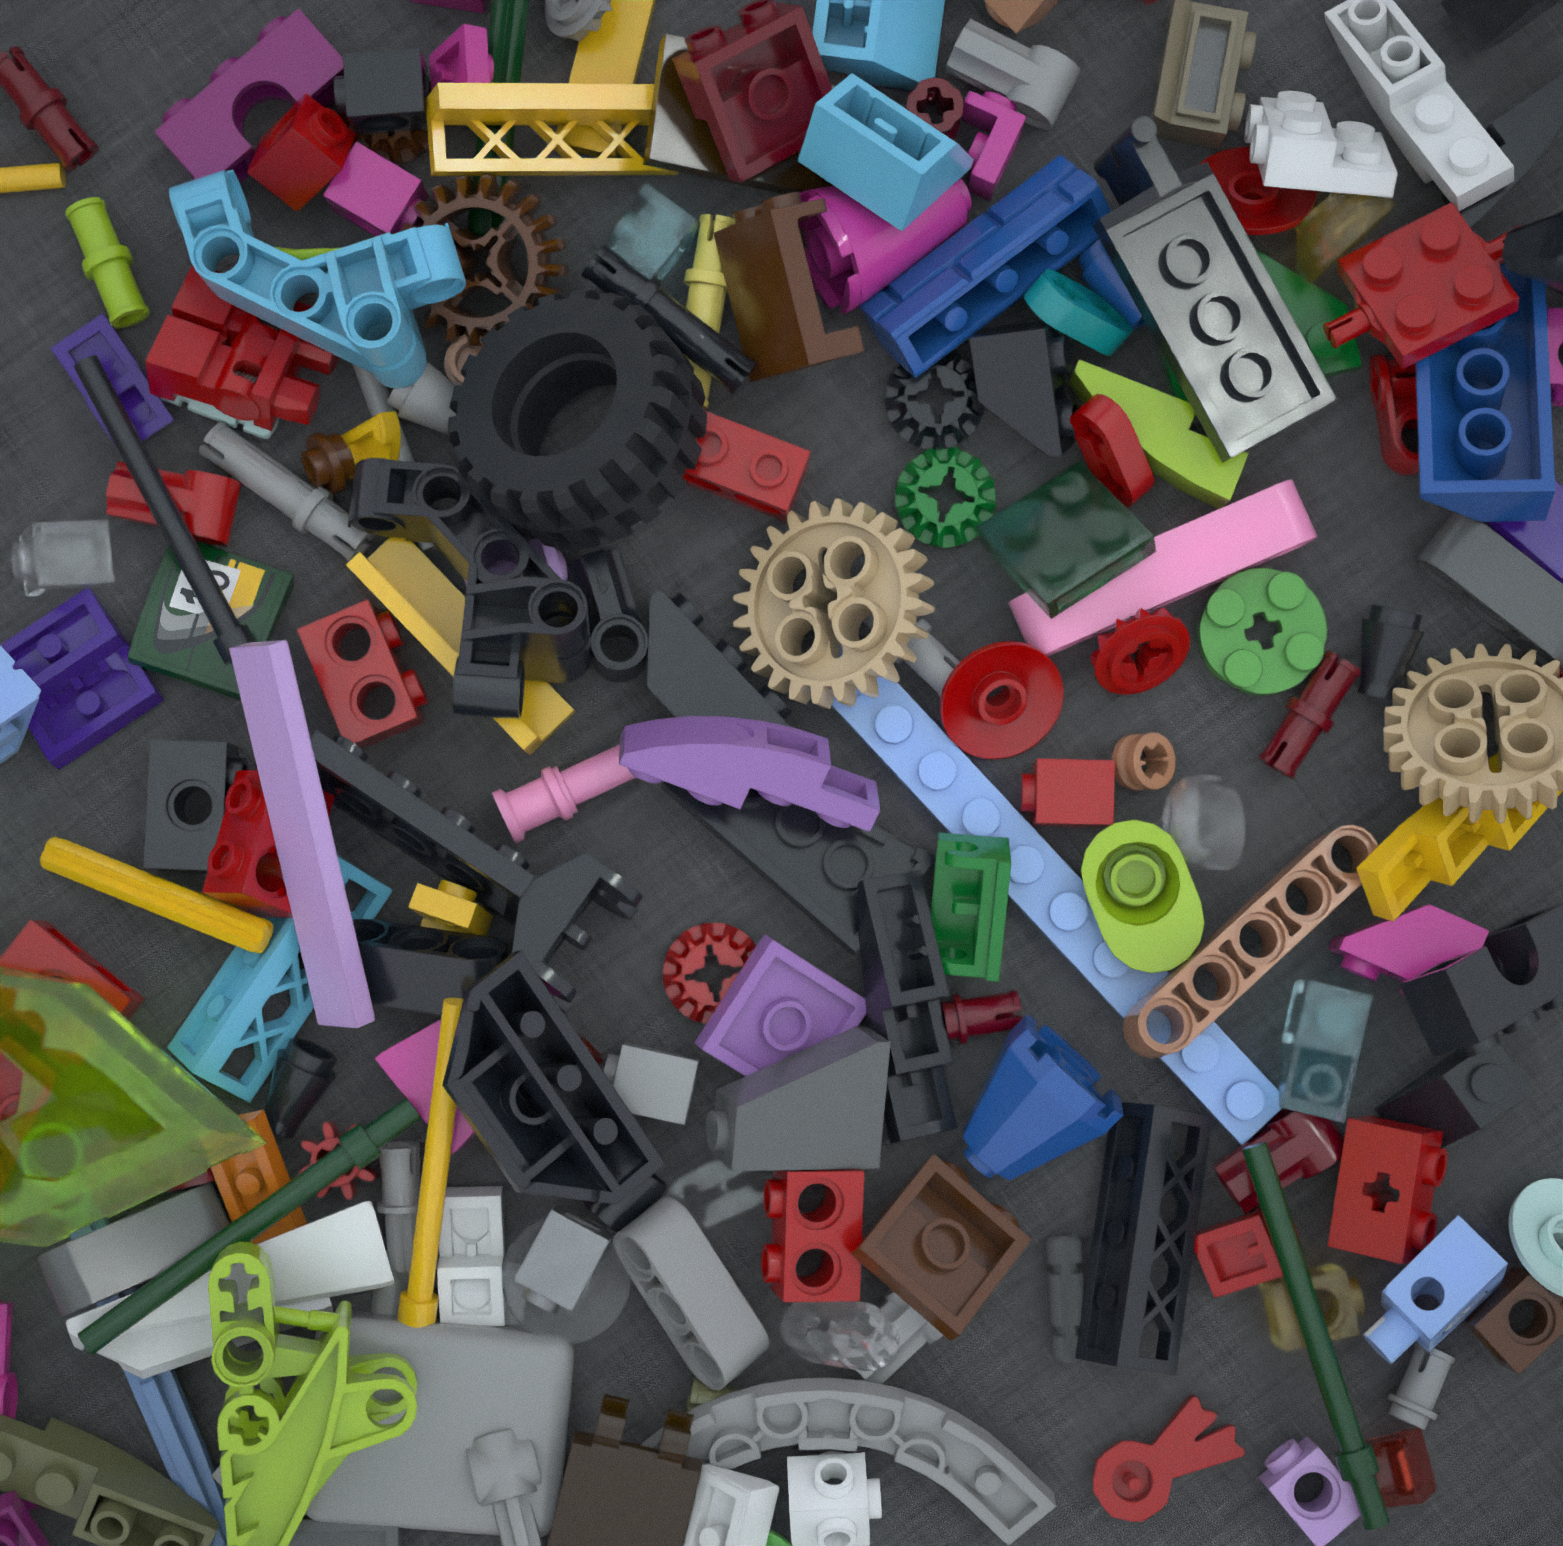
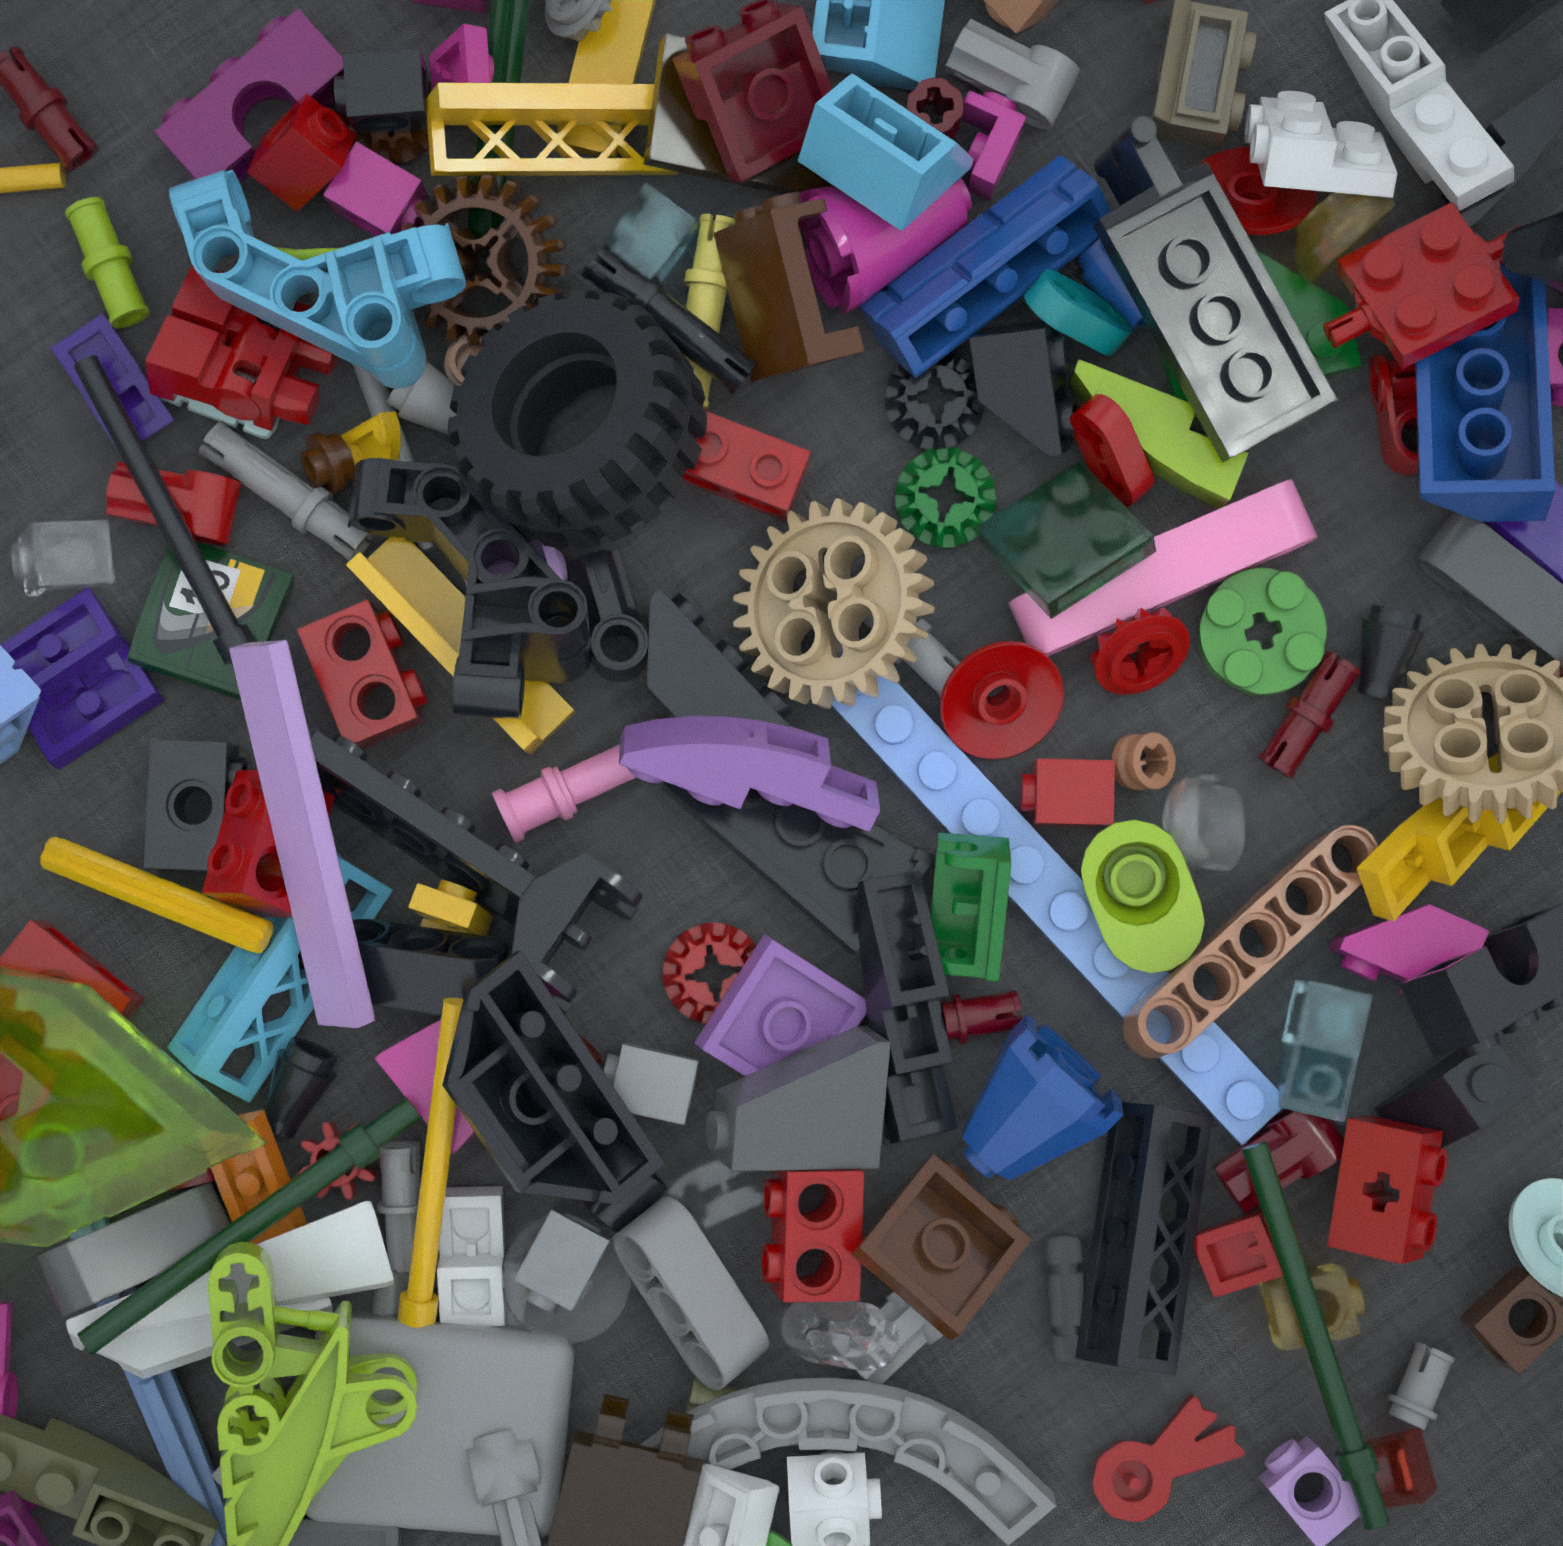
light blue torso [1363,1215,1508,1364] -> none

